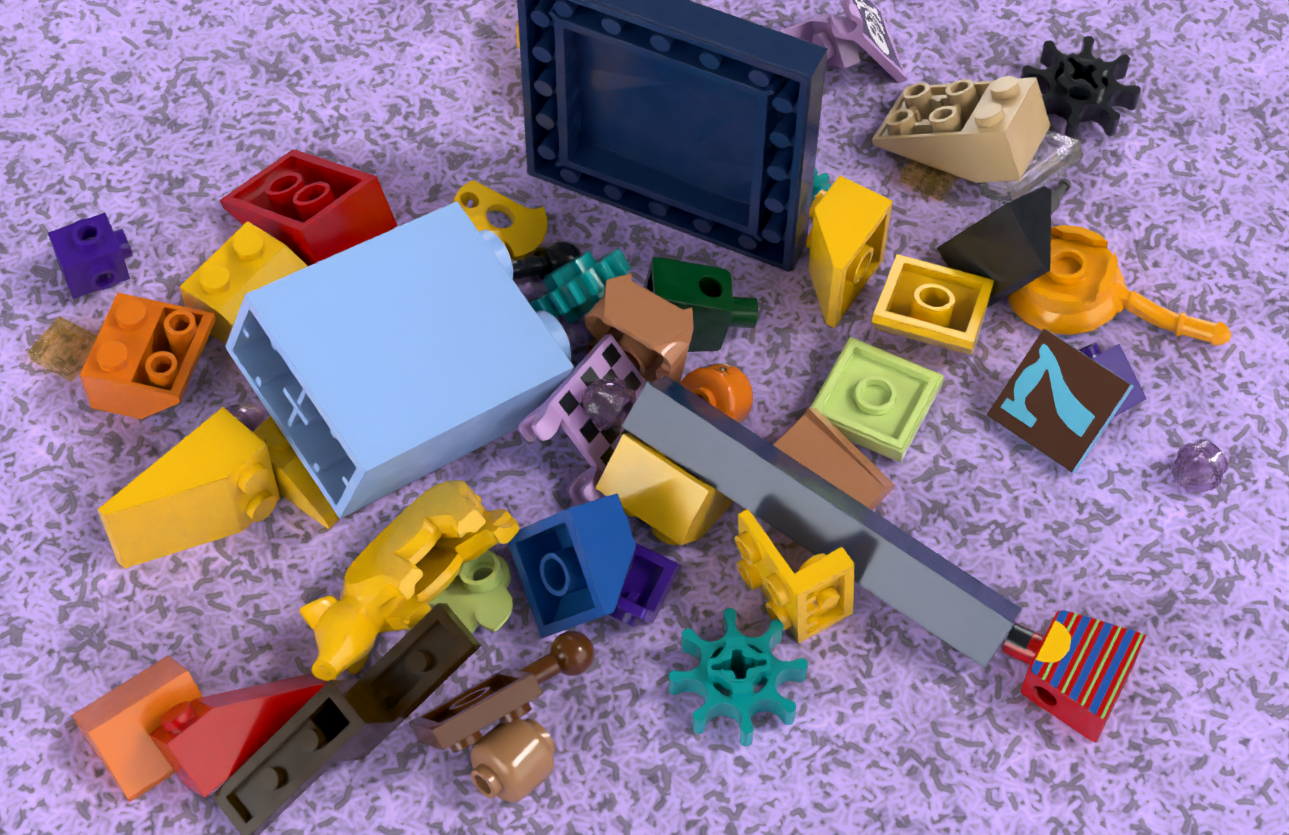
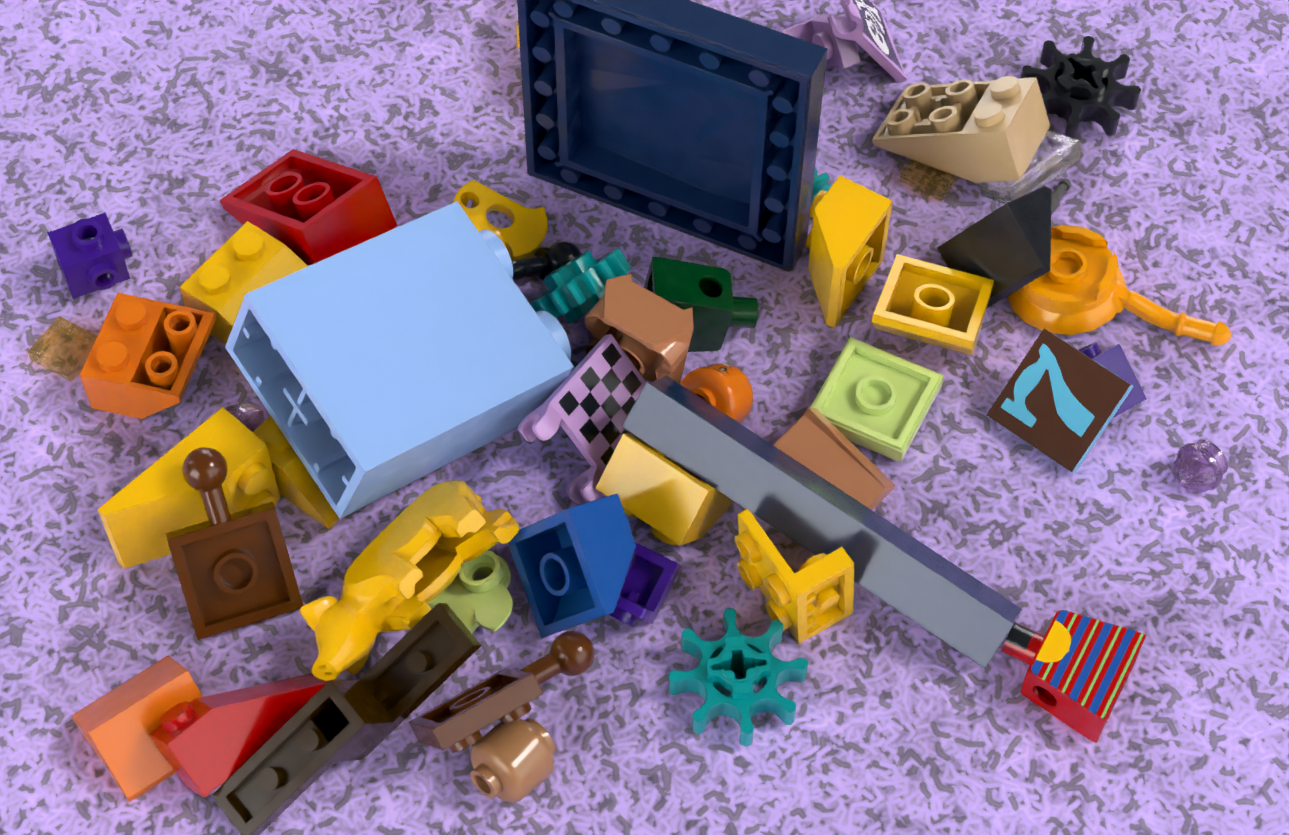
clear purple plate [582,378,636,430] -> none
none -> reddish brown plate [166,447,304,640]

